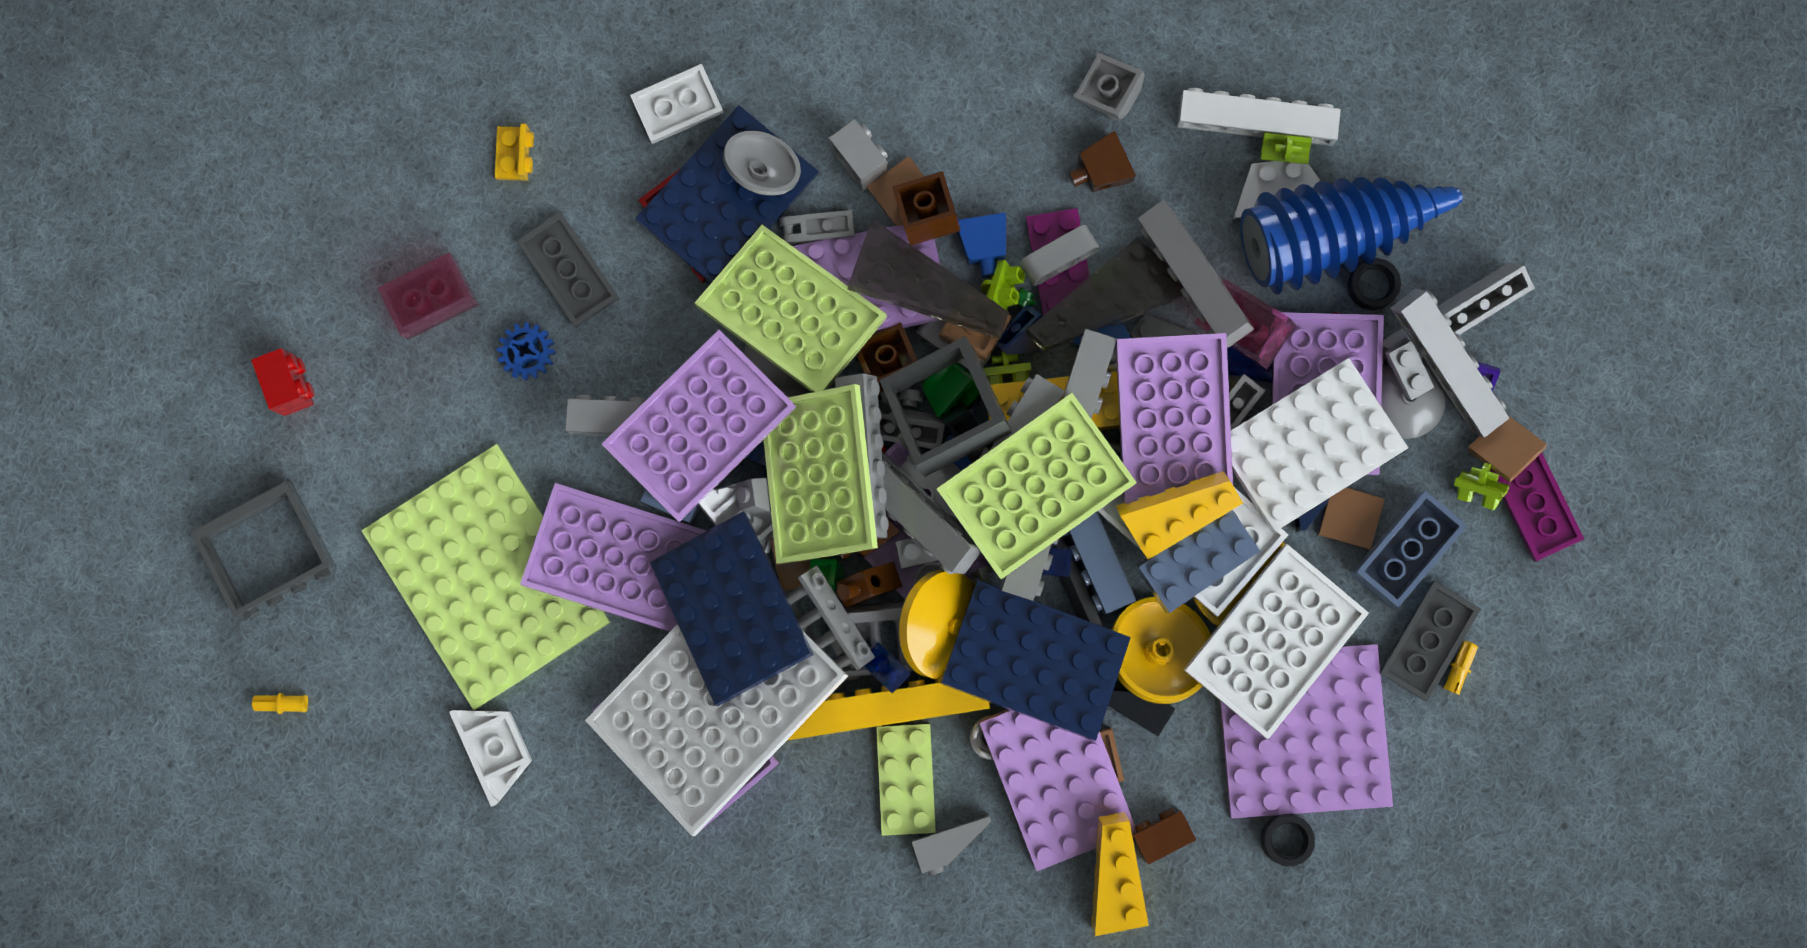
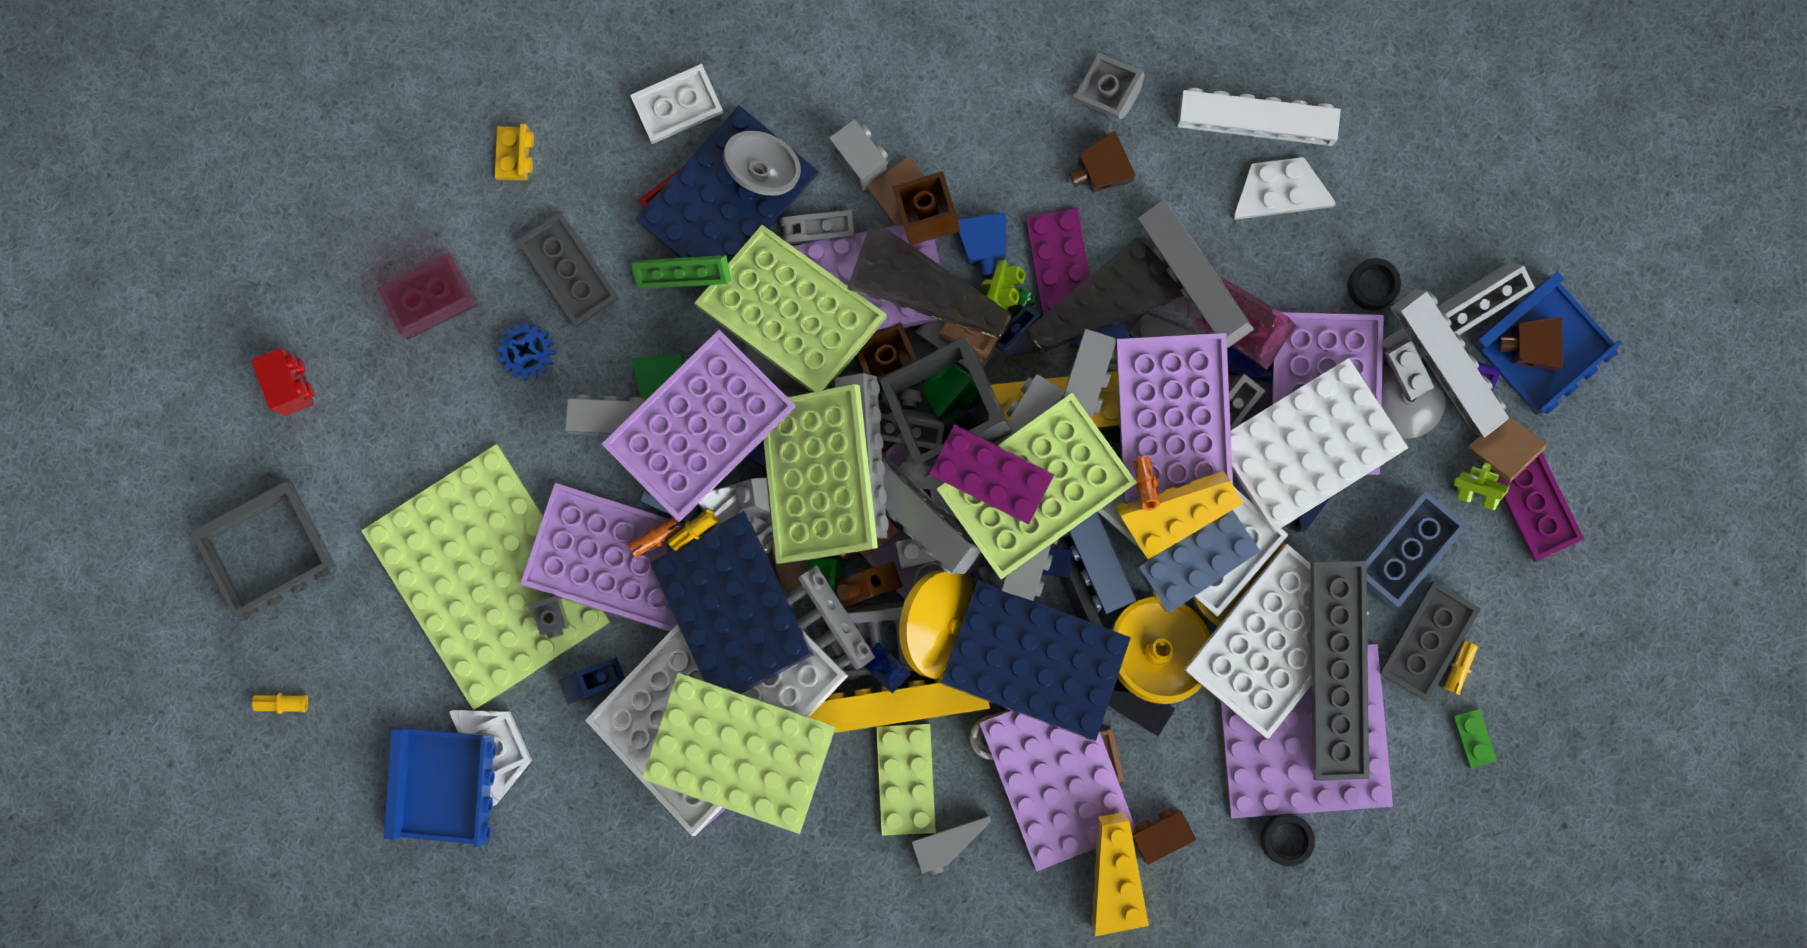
lime hips [983,351,1031,385] -> none
light grey beam [1020,225,1100,286] -> none
blue cone [1240,177,1463,295] -> none
lime hips [1260,133,1312,164] -> none
medium nougat tile [1318,488,1385,550] -> none
none -> blue panel [384,727,497,847]
none -> dark grey brick [530,596,569,639]
none -> dark blue slope [558,657,625,705]
none -> orange pin [627,517,681,558]
none -> bright green plate [631,255,732,289]
none -> green torso [632,354,685,400]
none -> yellowish green plate [642,673,836,834]
none -> yellow axle [668,508,718,551]
none -> magenta plate [929,424,1054,525]
none -> orange pin [1133,456,1160,510]
none -> dark grey plate [1310,560,1369,781]
none -> bright green plate [1452,709,1497,768]
none -> blue panel [1472,271,1622,415]
none -> reddish brown torso [1498,317,1563,371]

